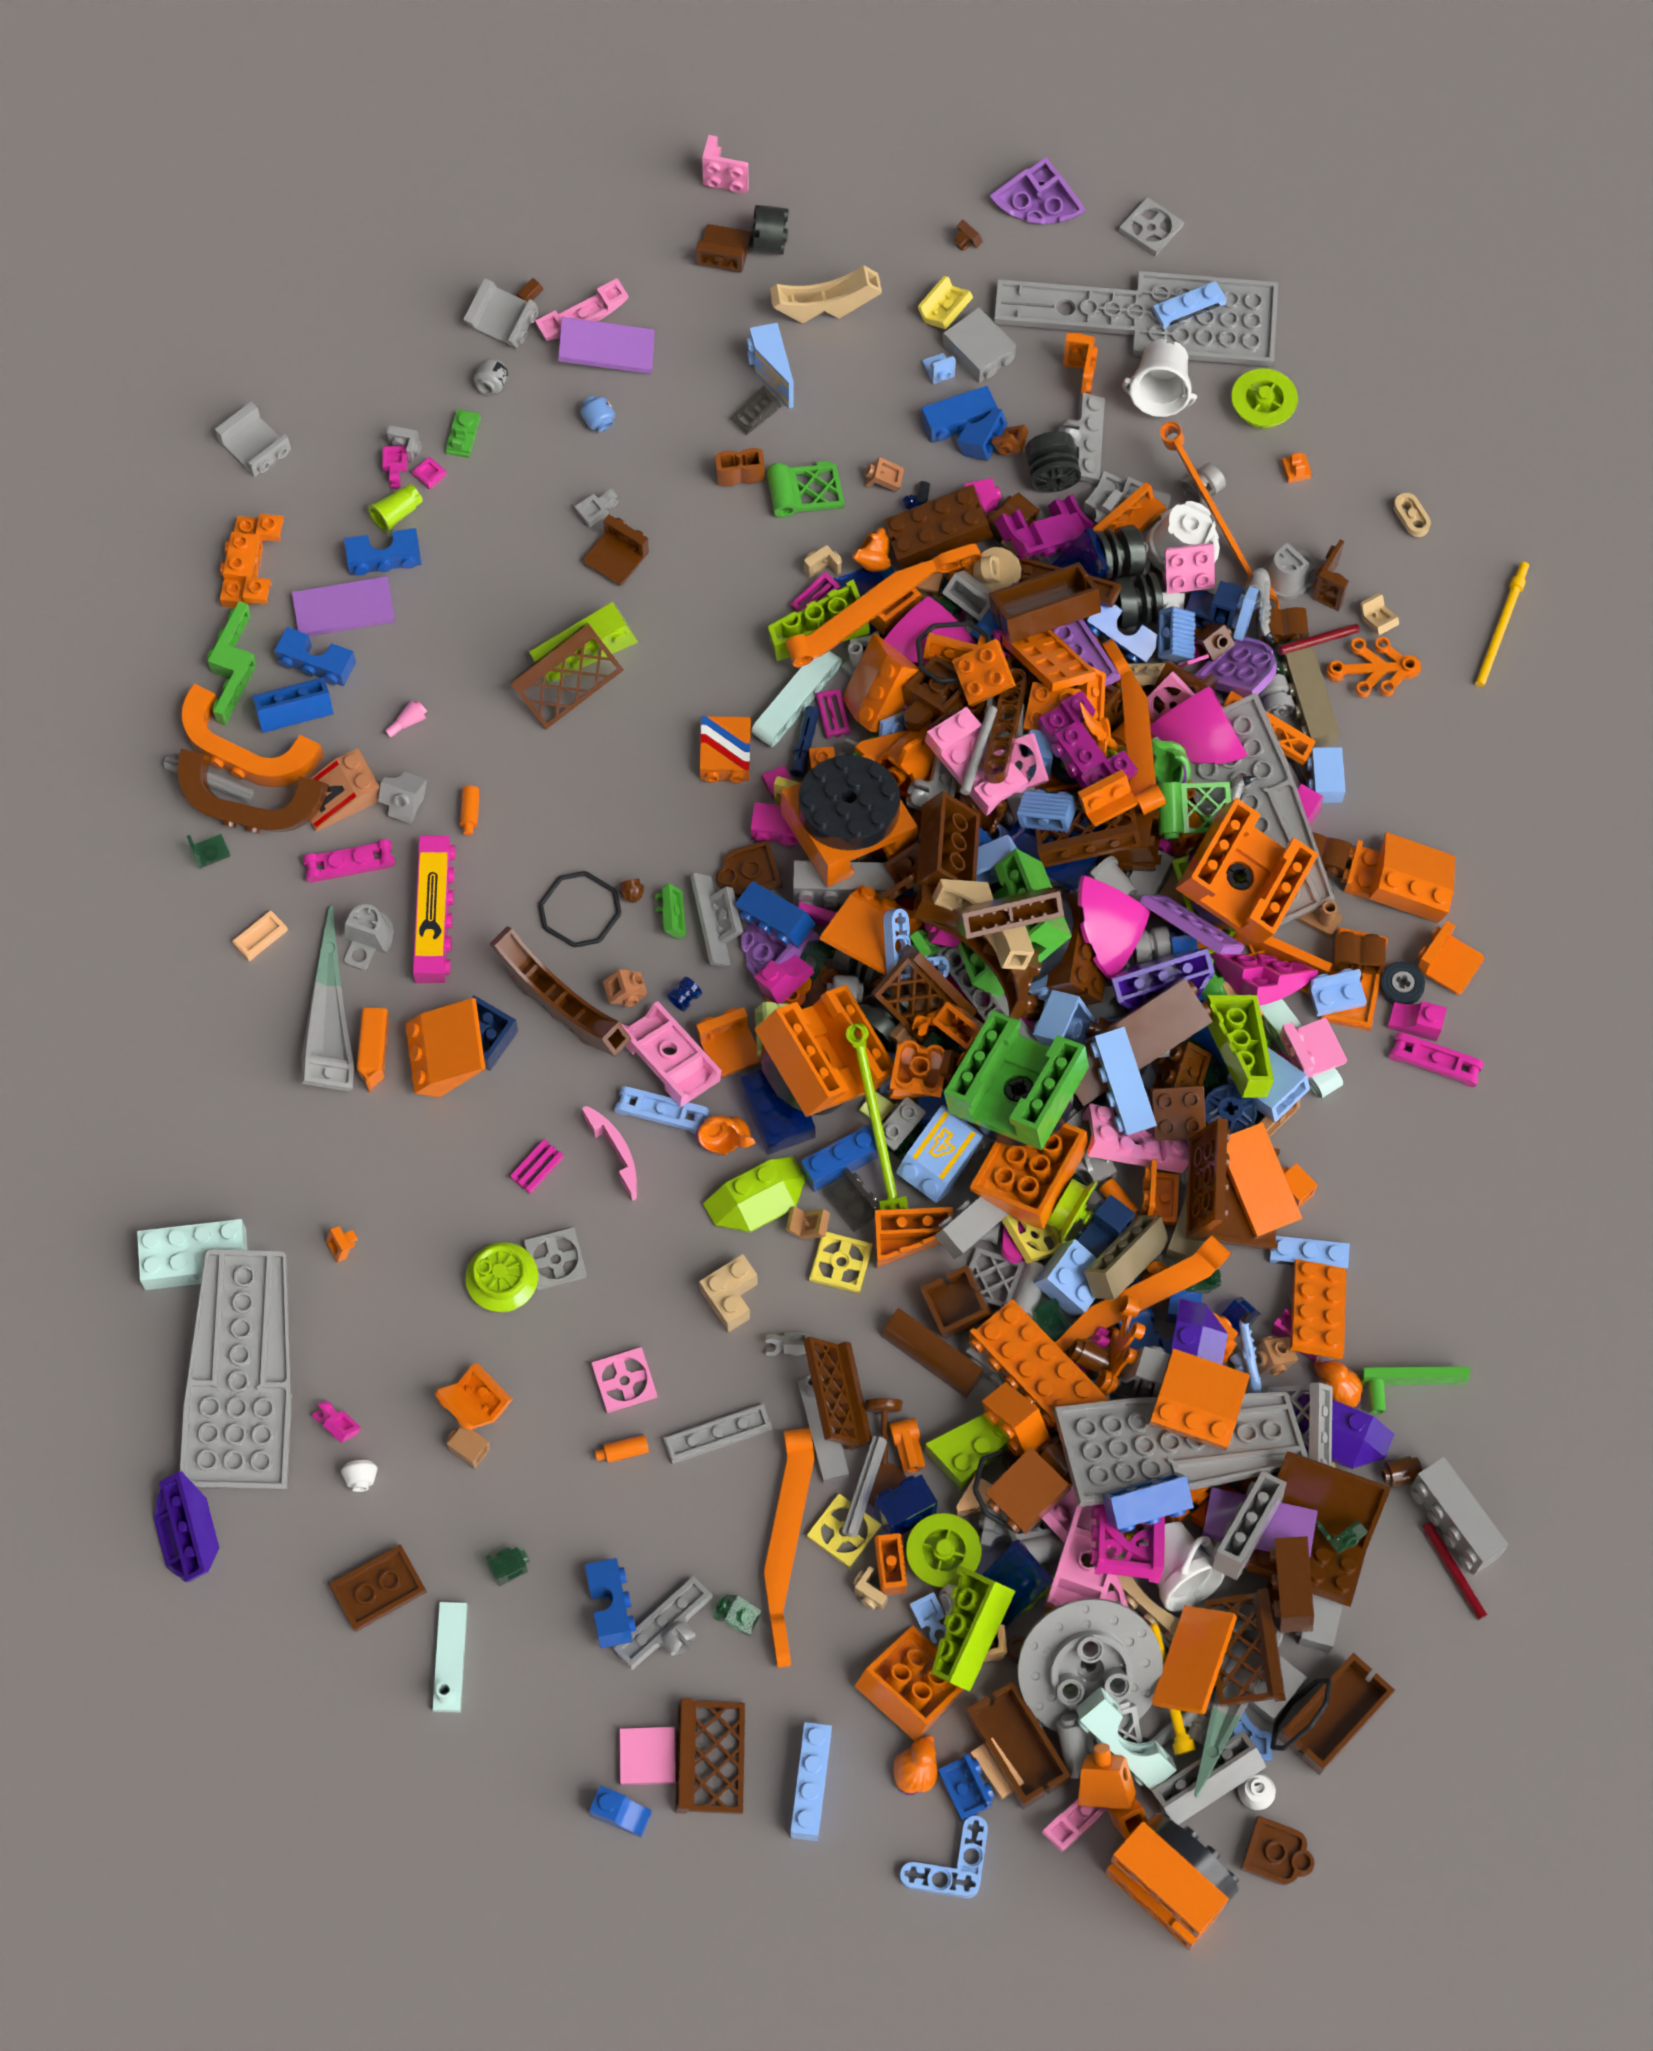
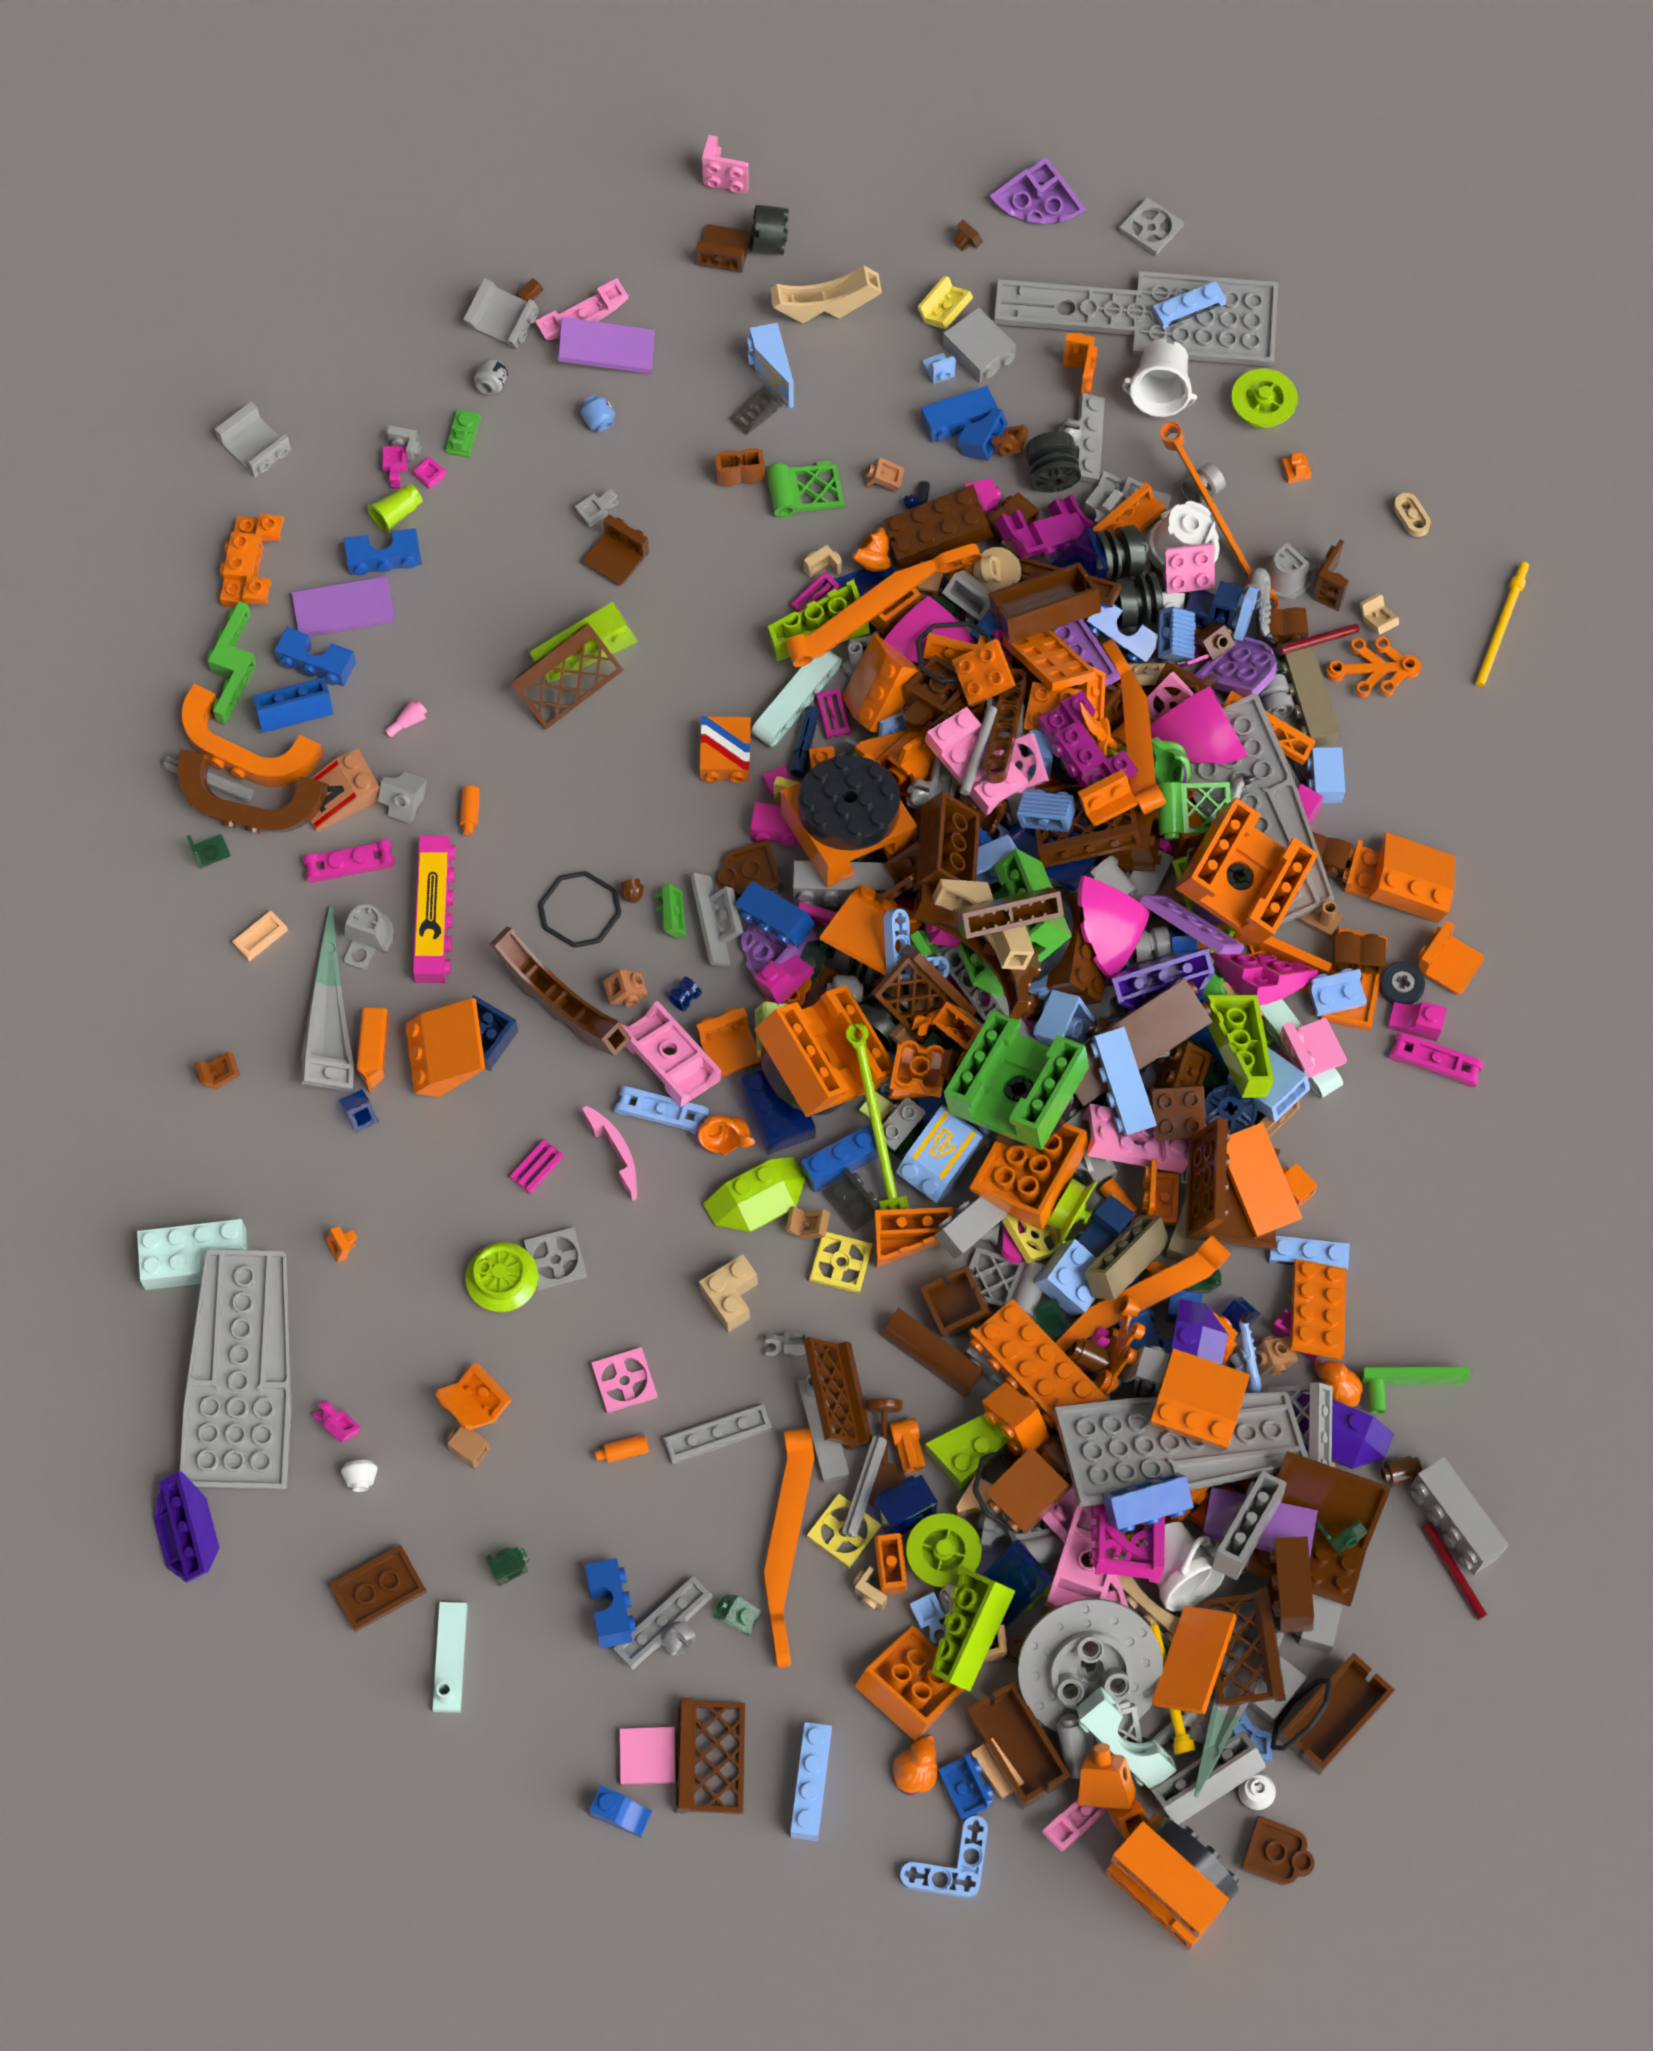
none -> dark orange bracket [195,1051,240,1089]
none -> clear blue brick [339,1089,379,1133]

